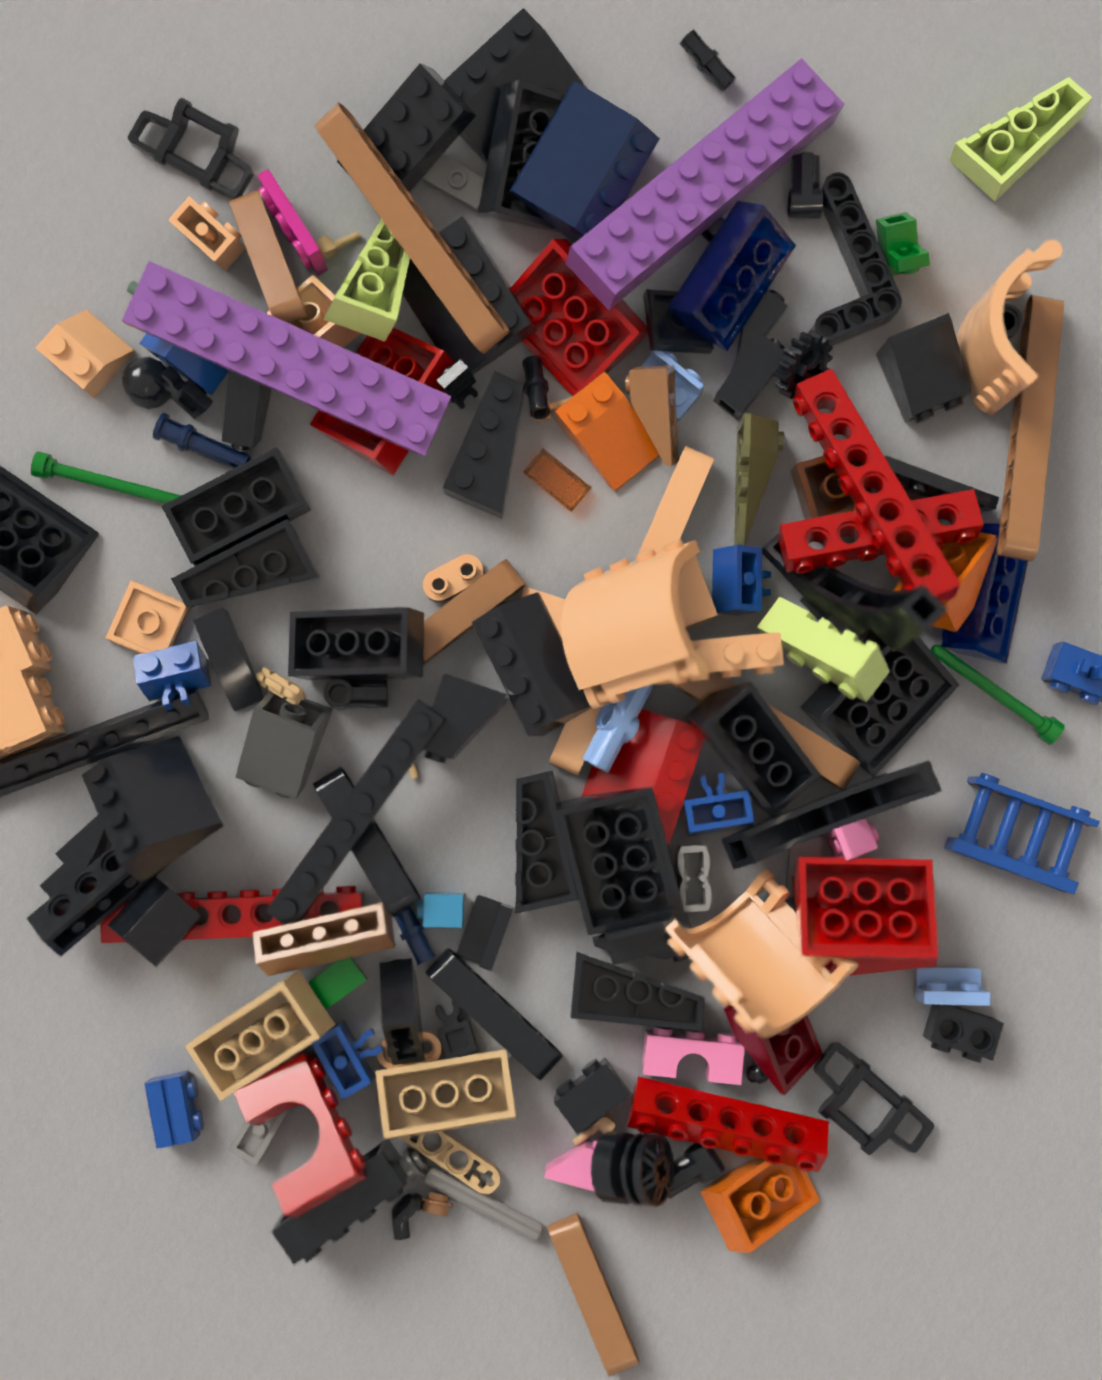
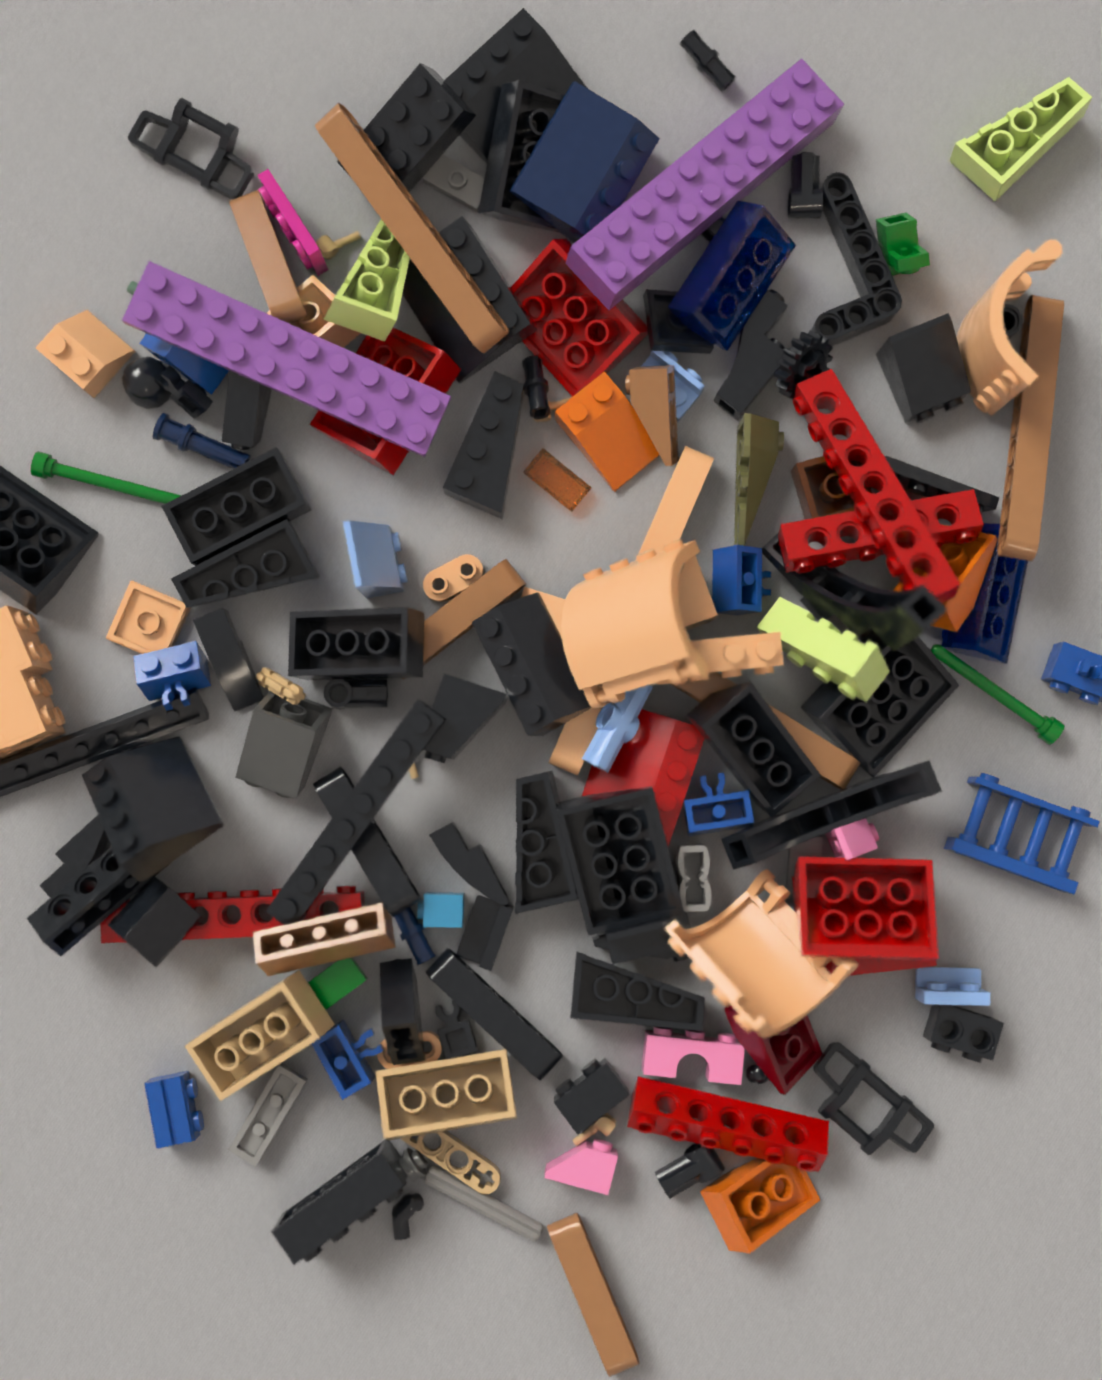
light nougat brick [169,196,246,272] -> none
arch [234,1053,366,1217] -> none
medium nougat plate [421,1192,453,1217] -> none
black plate [436,359,478,409] -> none
black wheel [591,1132,675,1207] -> none
none -> light blue slope [343,520,408,599]
none -> black slope [429,822,510,906]

